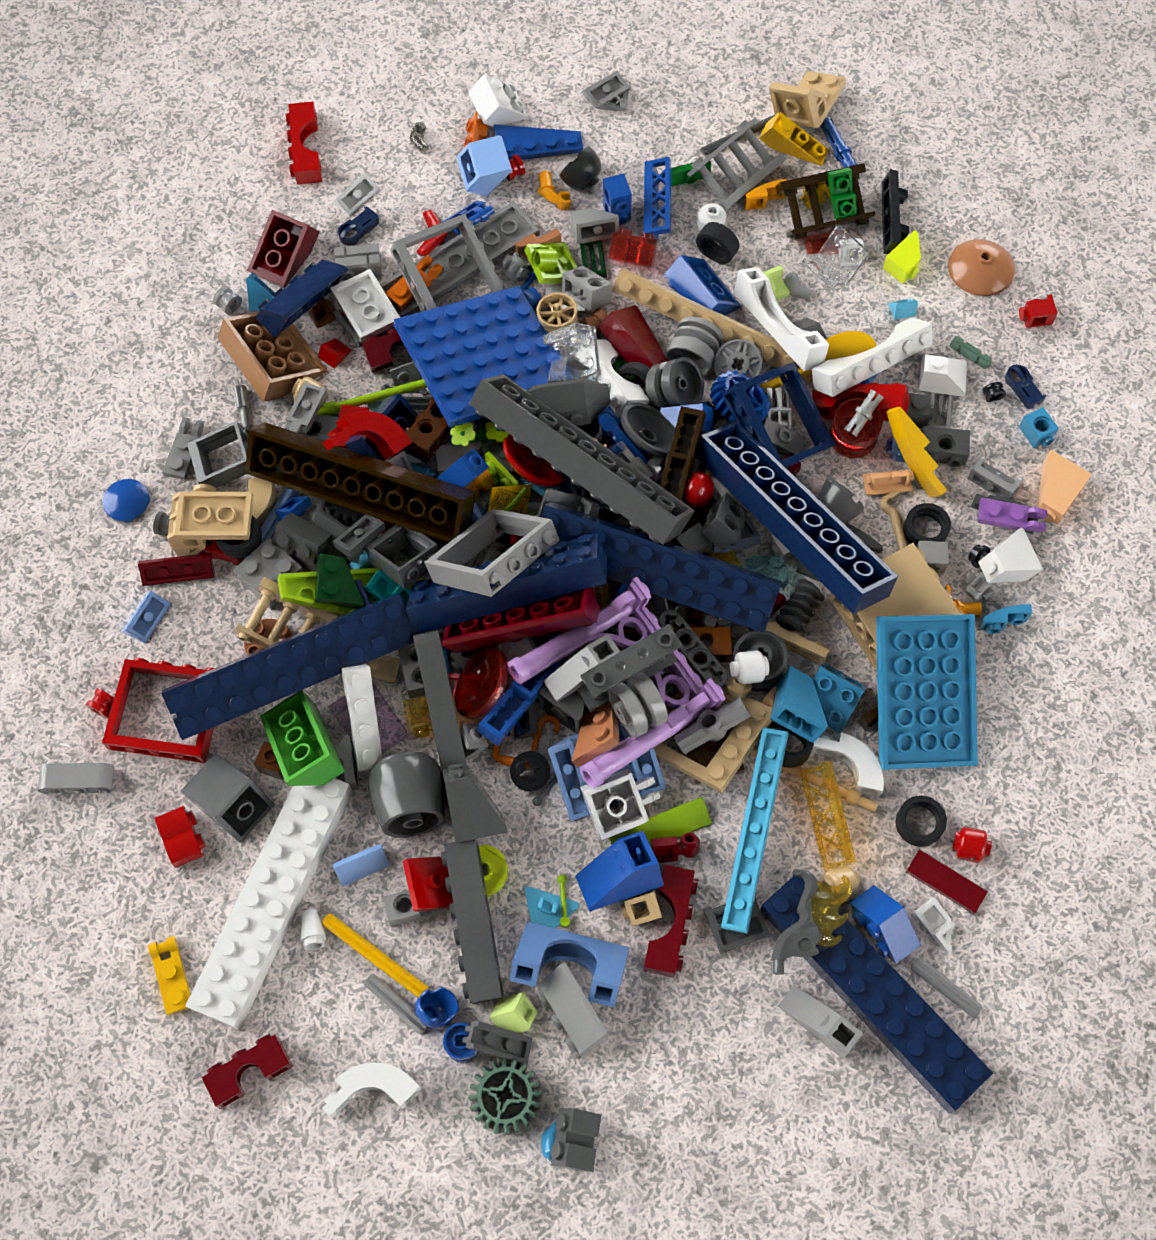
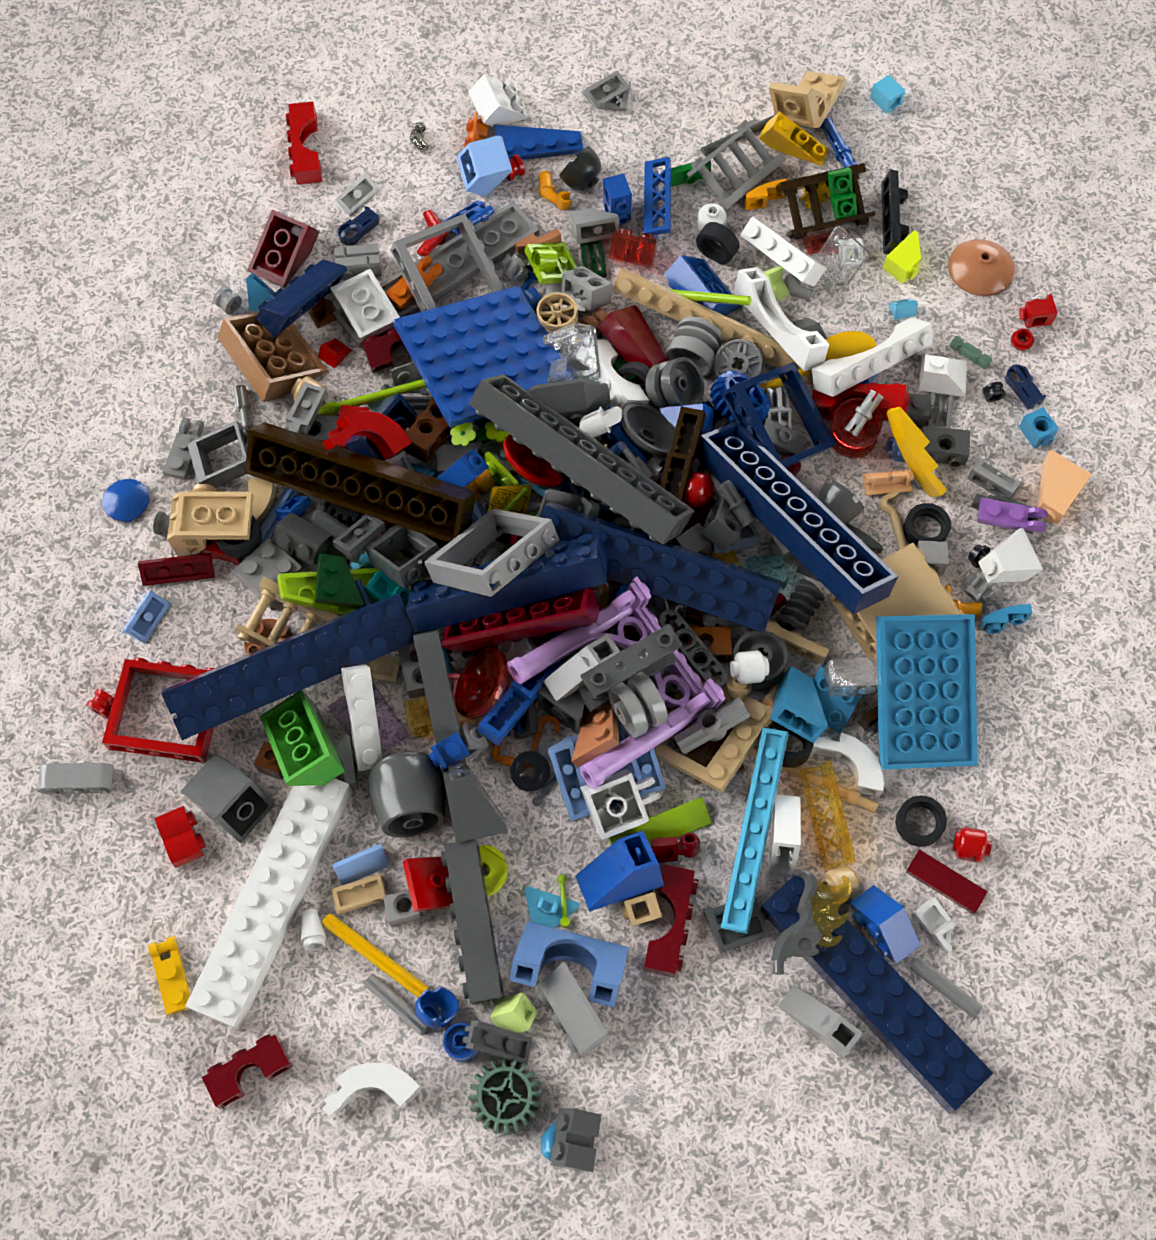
none -> tan plate [331,874,387,915]
none -> blue bracket [429,732,470,770]
none -> white arm [579,406,622,438]
none -> lime bar [669,289,751,306]
none -> dark grey axle [719,480,756,528]
none -> white arch [740,216,827,287]
none -> white slope [768,794,801,877]
none -> clear piece [824,659,880,697]
none -> medium azure panel [870,75,906,114]
none -> red plate [1011,328,1034,351]

